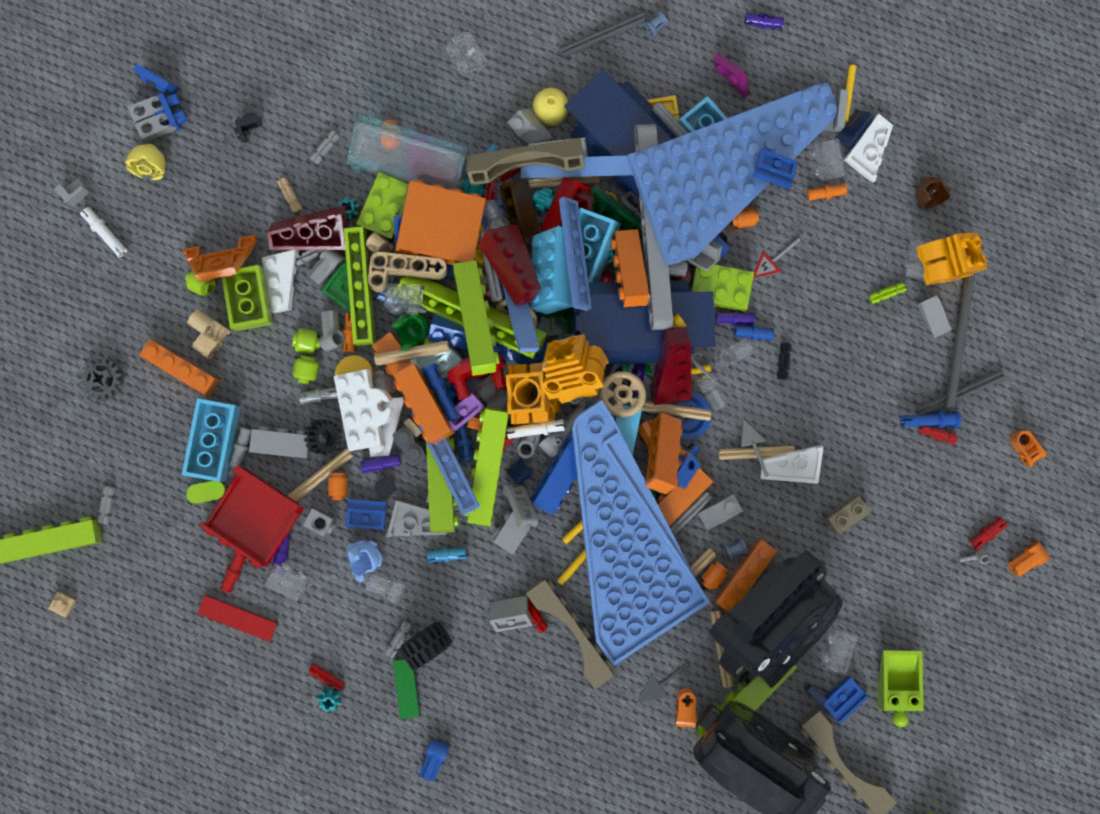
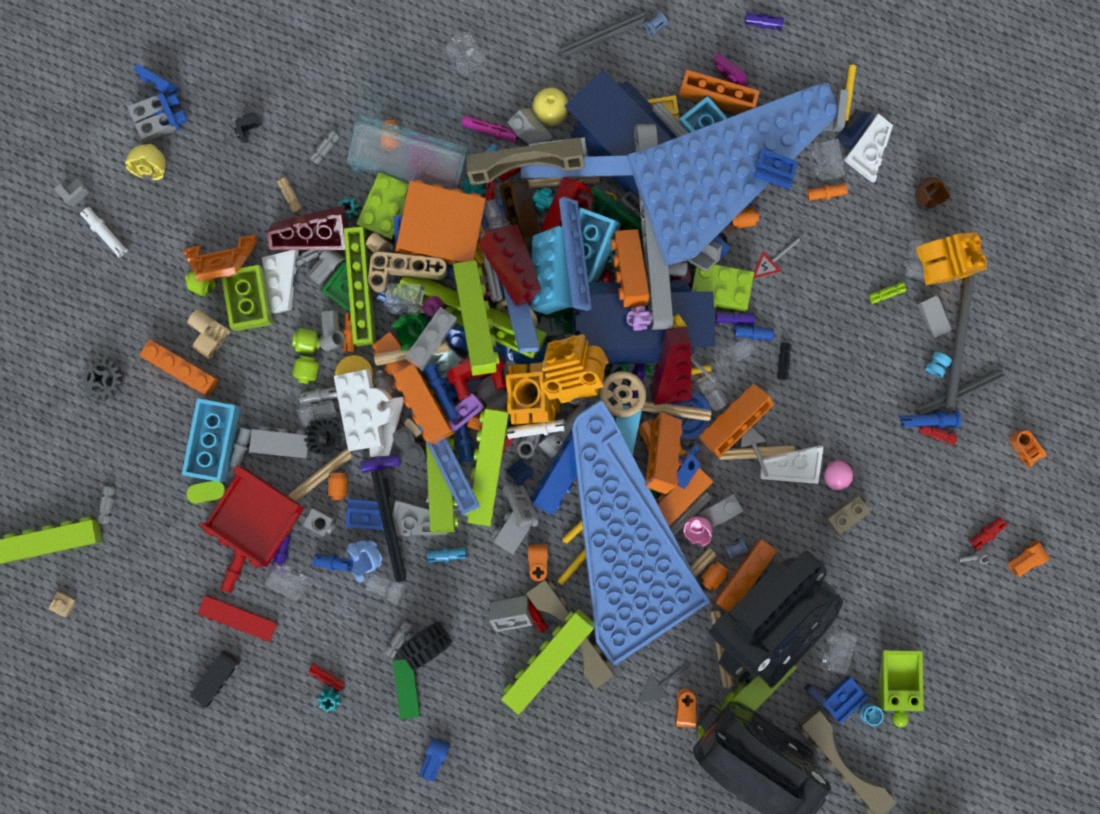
none -> black beam [190,650,240,708]
none -> clear piece [295,399,337,427]
none -> blue pin [313,554,353,572]
none -> black axle [371,469,406,582]
none -> light grey brick [406,307,457,371]
none -> magenta piece [423,296,445,317]
none -> dark pink pin [461,115,518,143]
none -> lime brick [501,609,596,715]
none -> orange piece [528,544,548,581]
none -> lavender gear [627,306,652,331]
none -> orange brick [679,70,760,114]
none -> bright pink hair [683,517,713,546]
none -> orange brick [699,384,774,458]
none -> bright pink hair [823,460,853,491]
none -> medium azure wheel [859,703,884,726]
none -> medium azure wheel [925,352,952,378]

